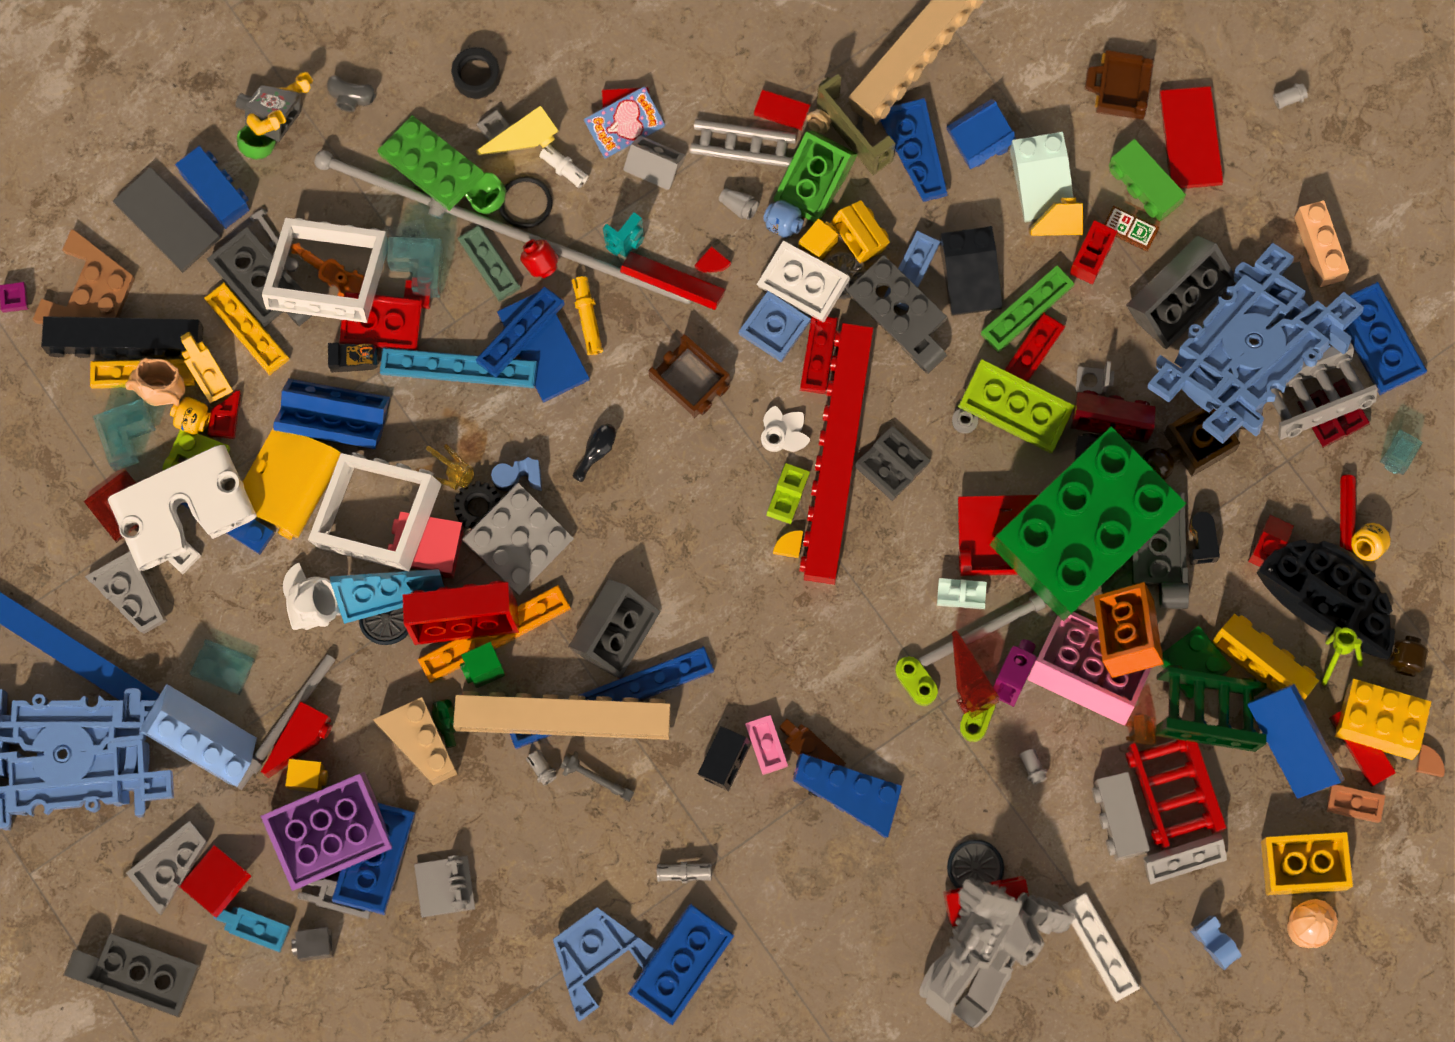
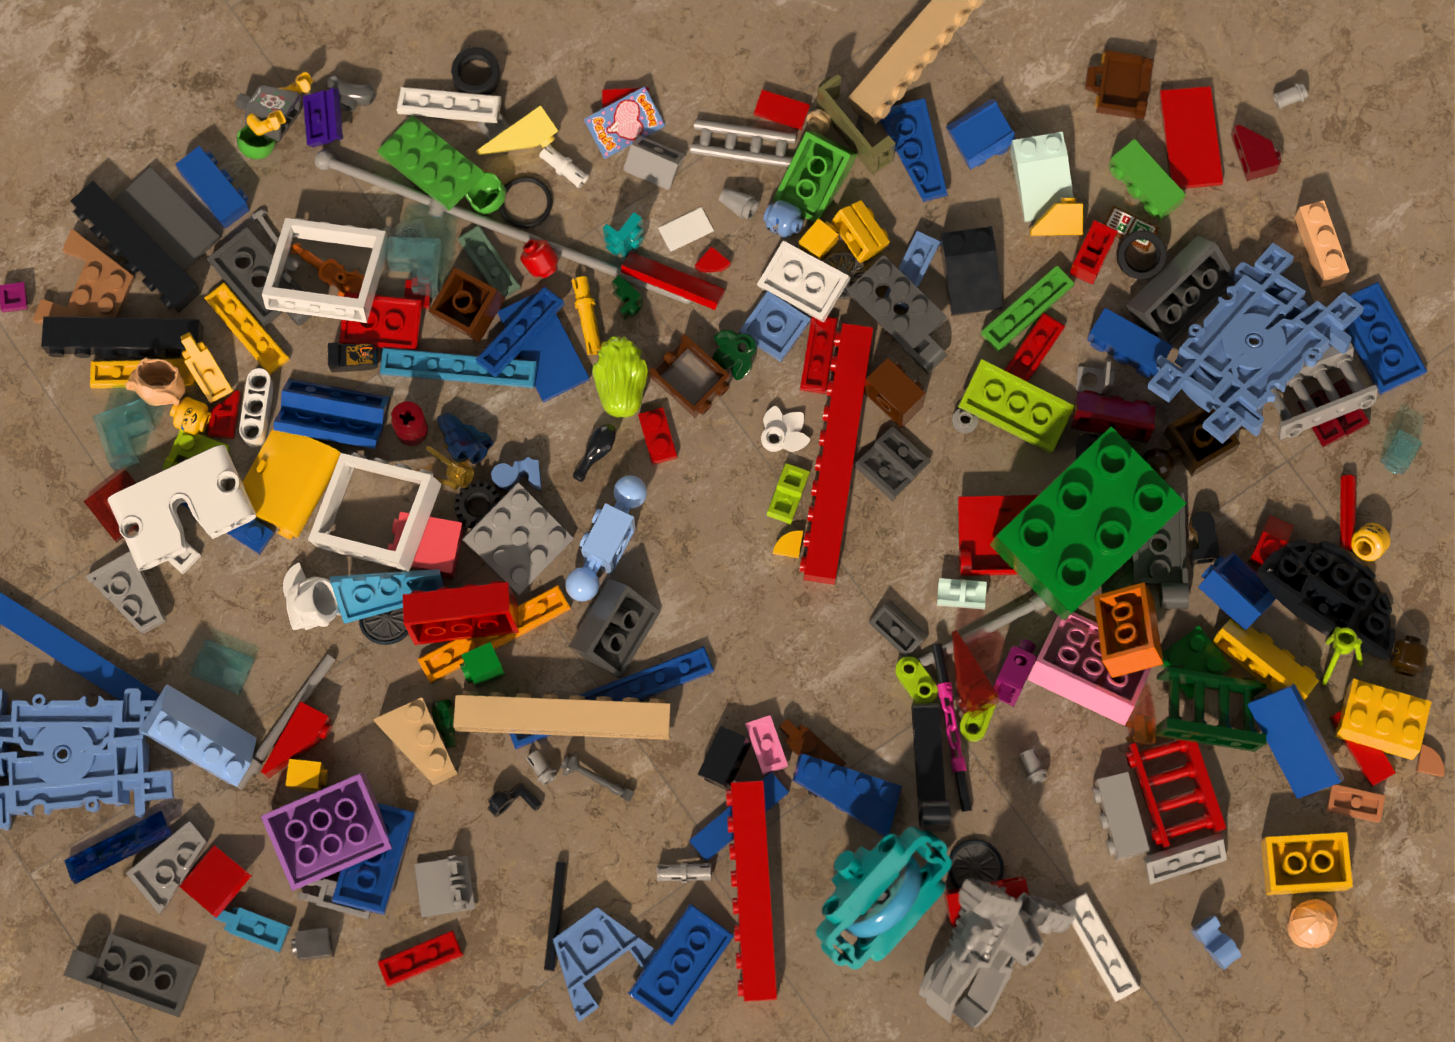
none -> clear blue plate [64,811,172,885]
none -> black brick [70,181,202,313]
none -> white beam [239,368,274,448]
none -> dark purple plate [303,88,343,147]
none -> red tile [377,930,463,987]
none -> dark red piece [391,401,428,446]
none -> white tile [397,87,502,123]
none -> reddish brown brick [428,267,506,343]
none -> dark blue rock [437,413,494,464]
none -> black plate [488,783,542,817]
none -> black bar [544,862,567,971]
none -> light blue brick [565,475,647,601]
none -> lime hair [592,336,648,418]
none -> dark green bracket [612,275,643,320]
none -> red plate [638,407,677,465]
none -> white sticker [658,207,714,252]
none -> blue tile [689,772,789,862]
none -> dark green plate [712,330,757,380]
none -> red brick [726,781,777,1002]
none -> teal piece [816,827,952,969]
none -> reddish brown brick [864,358,926,428]
none -> dark grey slope [868,601,928,657]
none -> black beam [911,702,951,833]
none -> piece [932,643,972,812]
none -> blue brick [1087,308,1173,378]
none -> black tyre [1116,230,1167,279]
none -> blue window [1198,552,1276,631]
none -> dark red slope [1231,124,1281,181]

